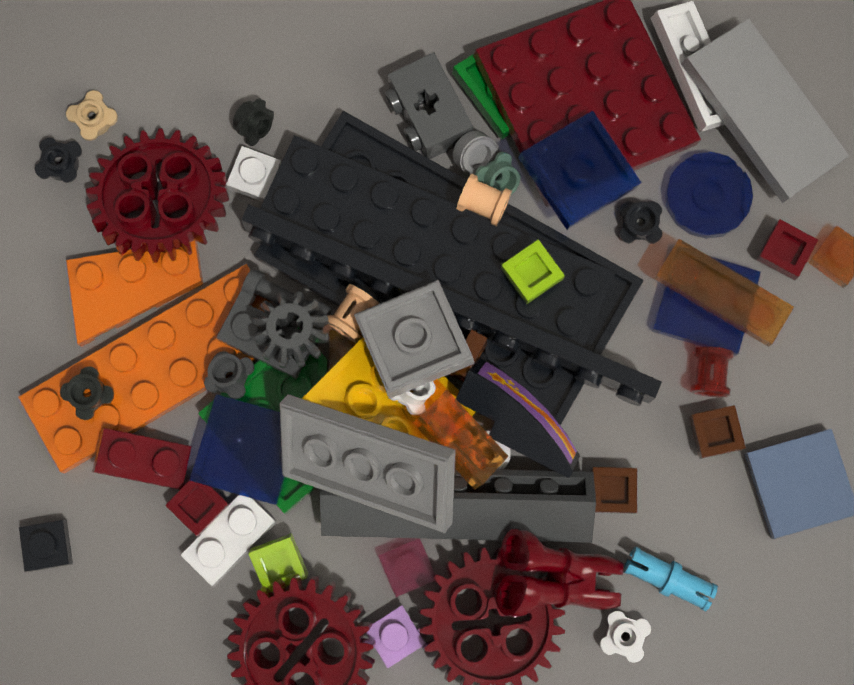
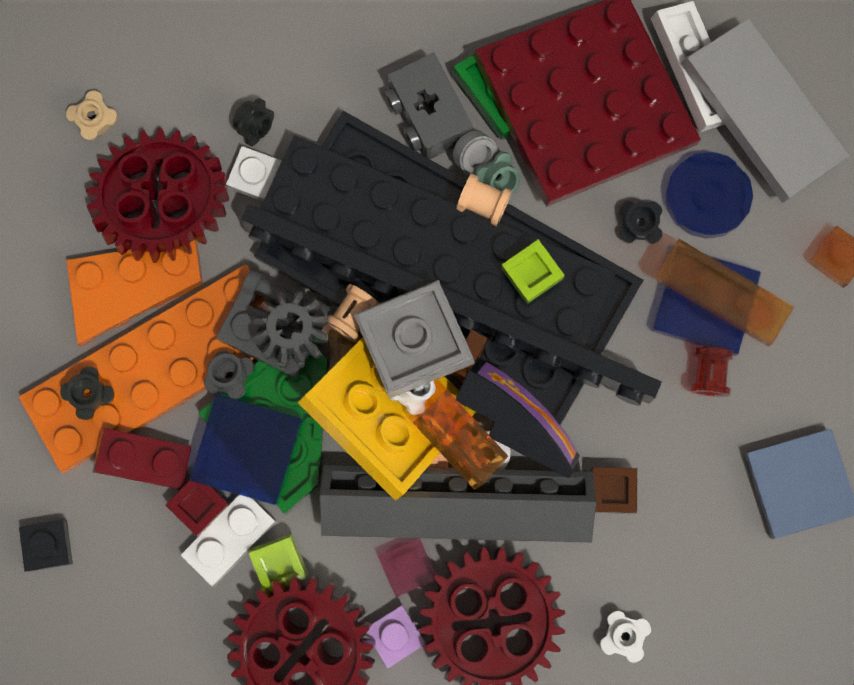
black plate [35,138,82,183] -> none
light grey tile [280,394,455,533] -> none
dark red piece [497,528,624,617] -> none
clear blue tile [518,111,642,230] -> none
medium azure pin [624,546,718,611] -> none
reddish brown plate [689,405,746,459] -> none
dark red plate [756,219,818,281] -> none

